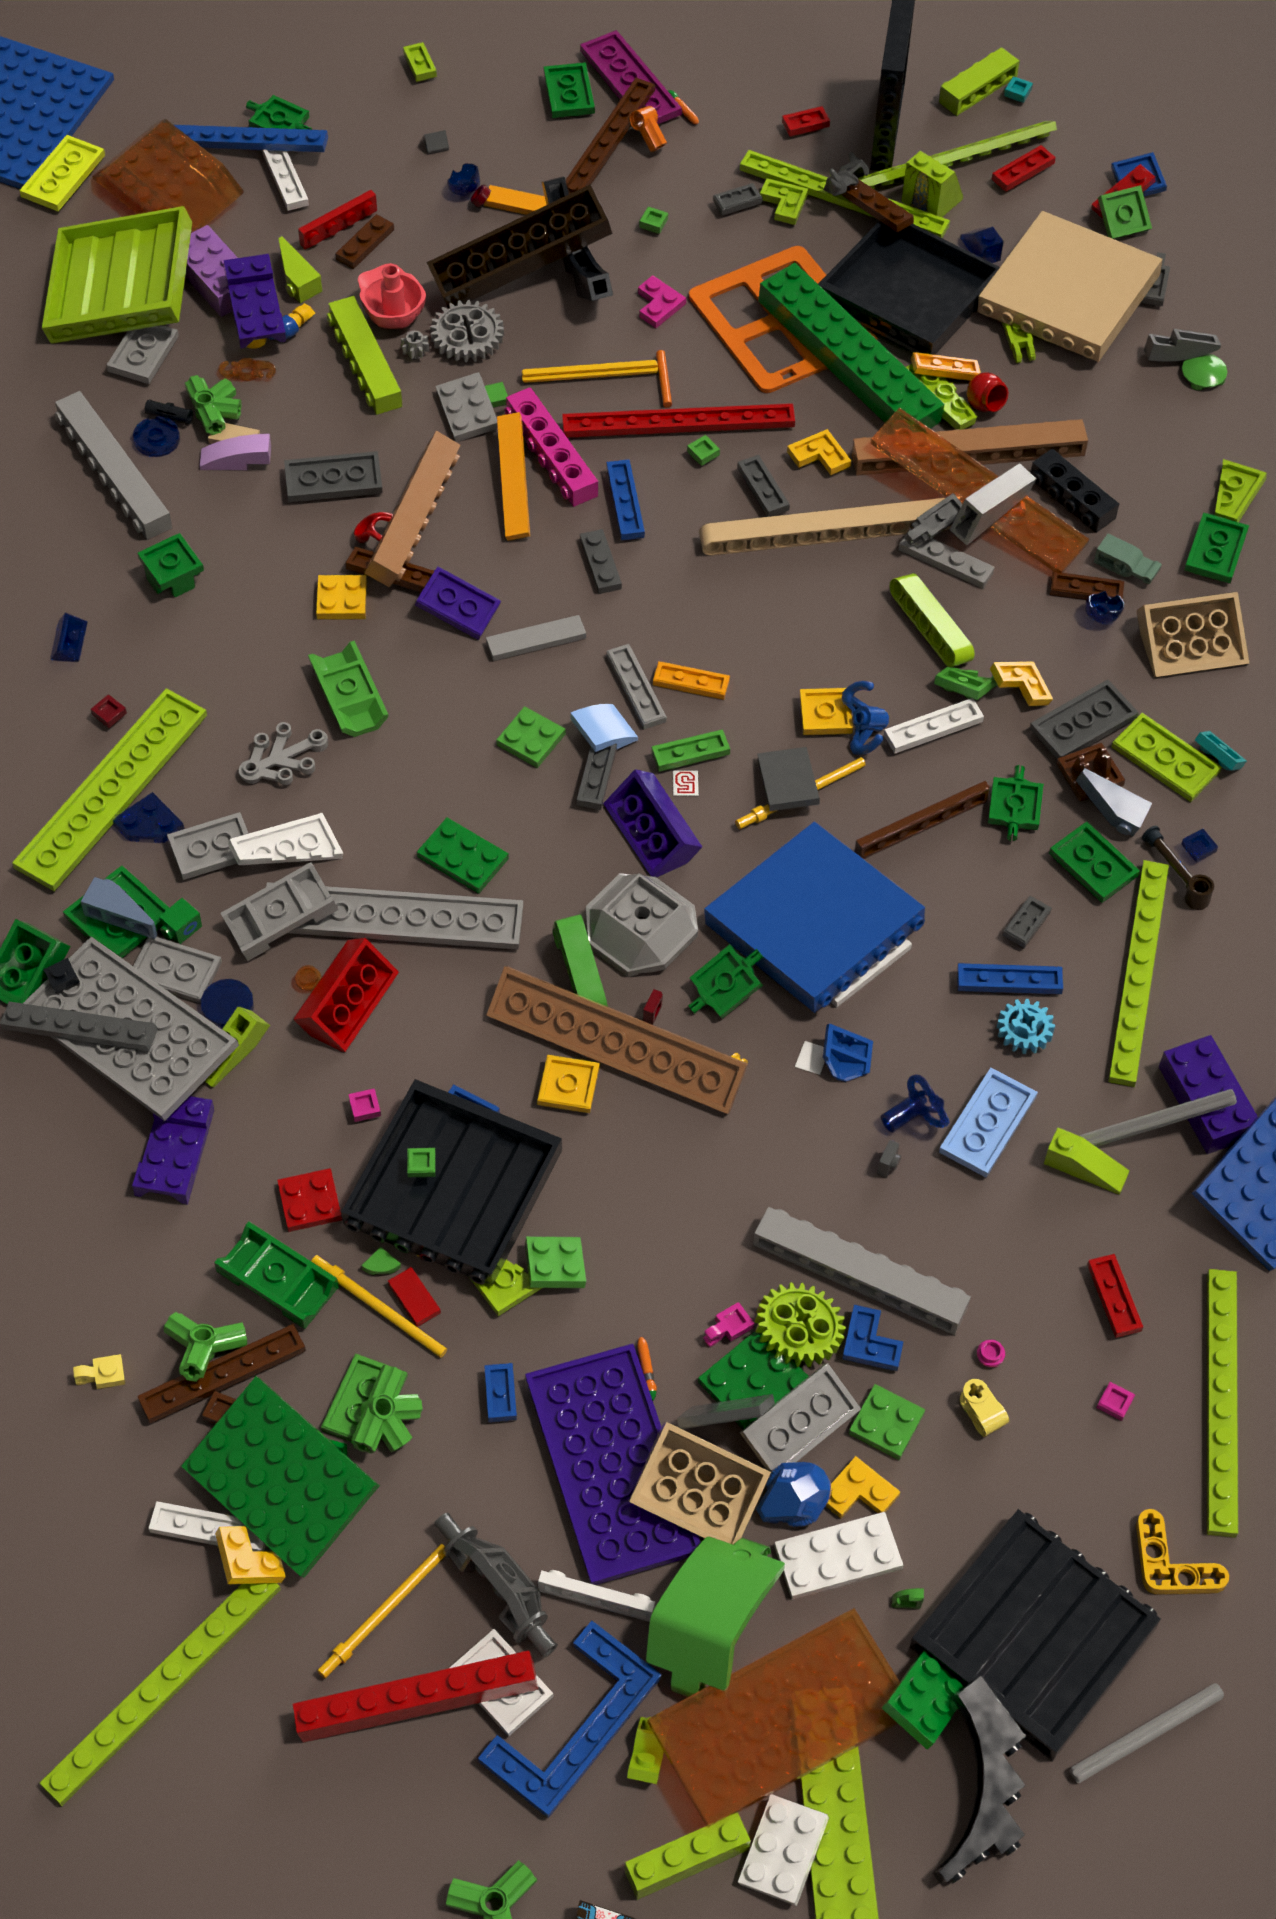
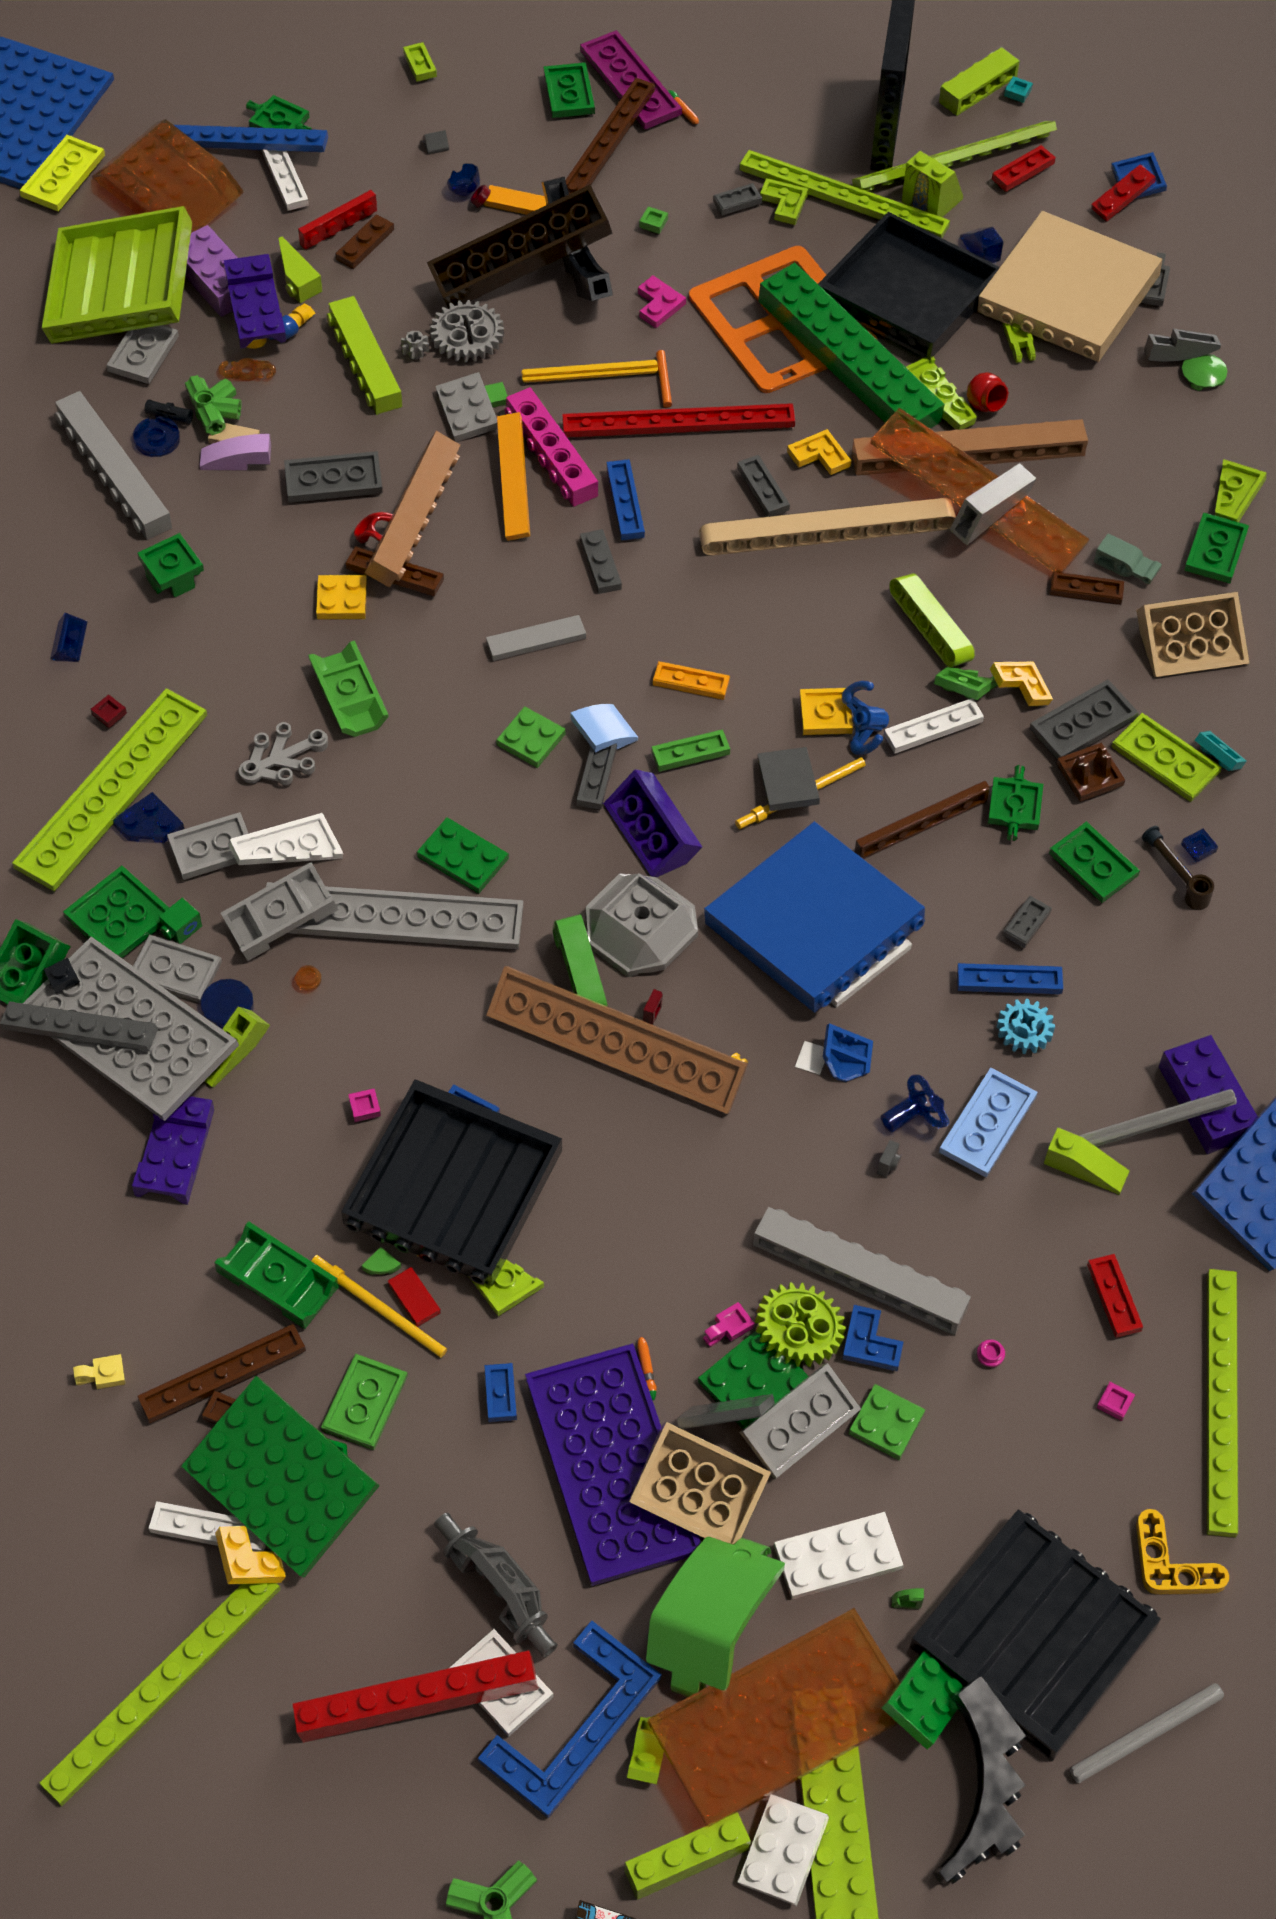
sand blue slope [81,877,157,939] -> none
bright green piece [164,1312,247,1382] -> none
red plate [277,1168,342,1232] -> none
red slope [293,938,399,1052] -> none
yellow bar [317,1544,445,1679] -> none
bright green piece [350,1365,423,1454] -> none
coral piece [358,263,426,329] -> none
bright green tile [407,1148,436,1177] -> none
dark purple tile [415,566,501,640] -> none
bright green plate [525,1236,586,1288] -> none
yellow plate [537,1055,600,1113] -> none
white plate [538,1570,655,1622] -> none
light grey tile [606,644,667,729] -> none
orange piece [629,106,667,152] -> none
white sticker [673,771,699,796] -> none
bright green plate [687,435,720,466] -> none
green plate [688,944,763,1019] -> none
blue helmet [756,1462,831,1527] -> none
red plate [782,106,830,137] -> none
dark grey piece [823,152,869,196] -> none
yellow plate [826,1456,900,1519] -> none
reddish brown plate [841,179,914,232] -> none
light grey plate [899,528,995,589] -> none
dark grey hinge [905,493,962,546] -> none
light orange tile [911,352,981,381] -> none
light yellow piece [960,1379,1009,1437] -> none
black brick [1030,448,1120,533] -> none
slope [1076,768,1152,836] -> none
clear blue hair [1085,591,1125,625] -> none
bright green plate [1098,185,1152,239] -> none
lime plate [1108,860,1169,1087] -> none

